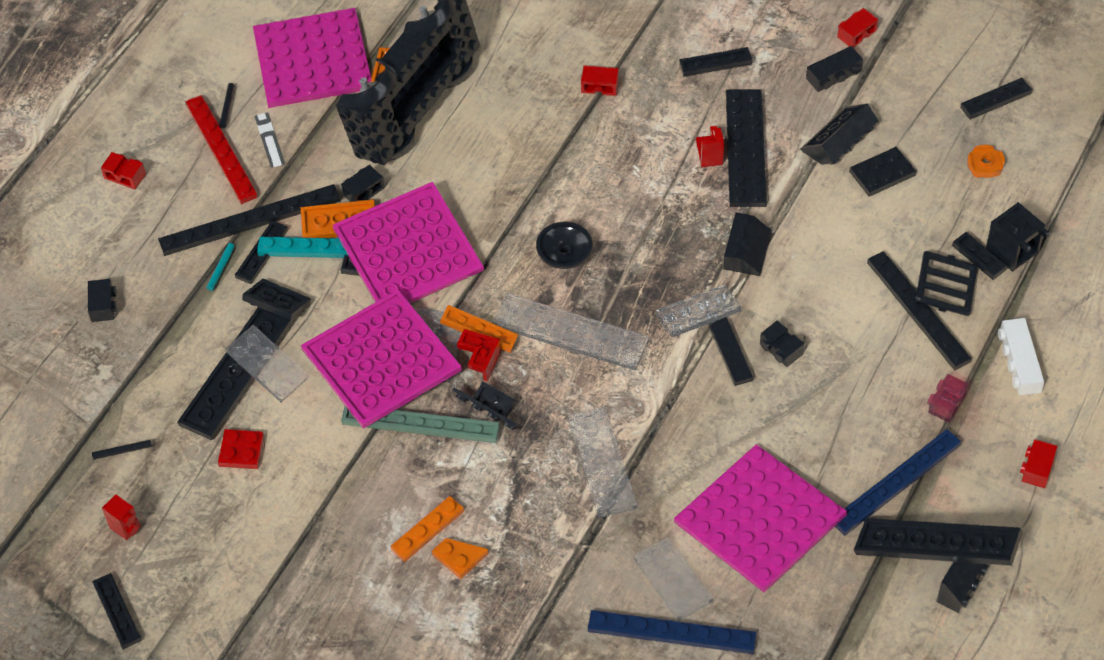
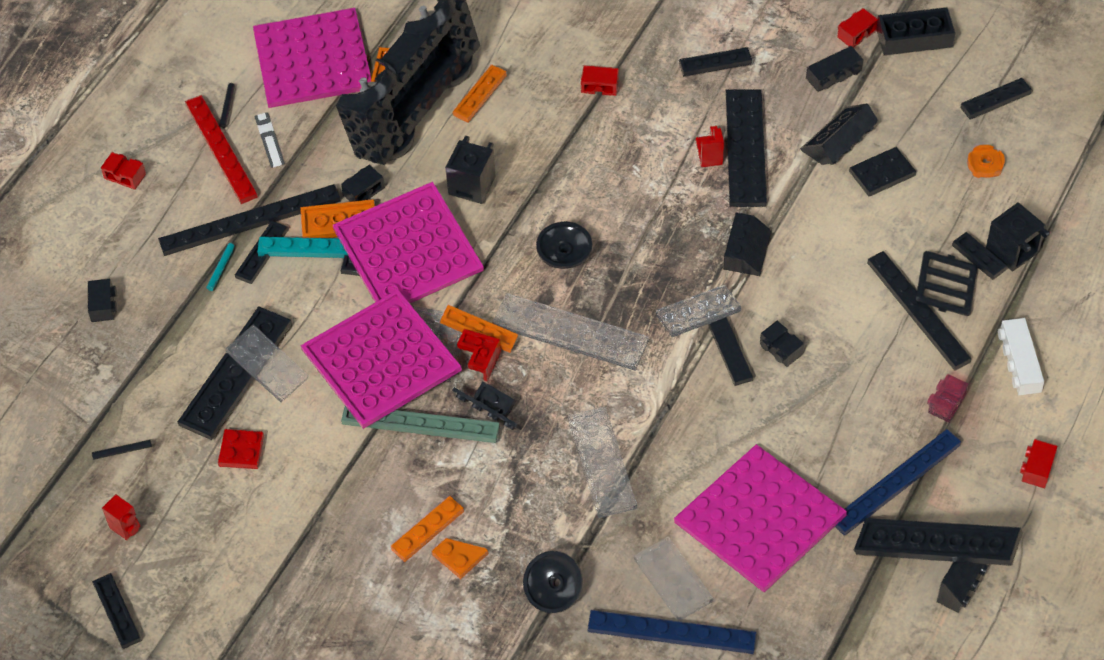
black plate [242,278,311,321] -> none
none -> black container [445,135,496,204]
none -> orange plate [453,64,507,123]
none -> black dish [523,551,583,613]
none -> black brick [876,7,955,56]

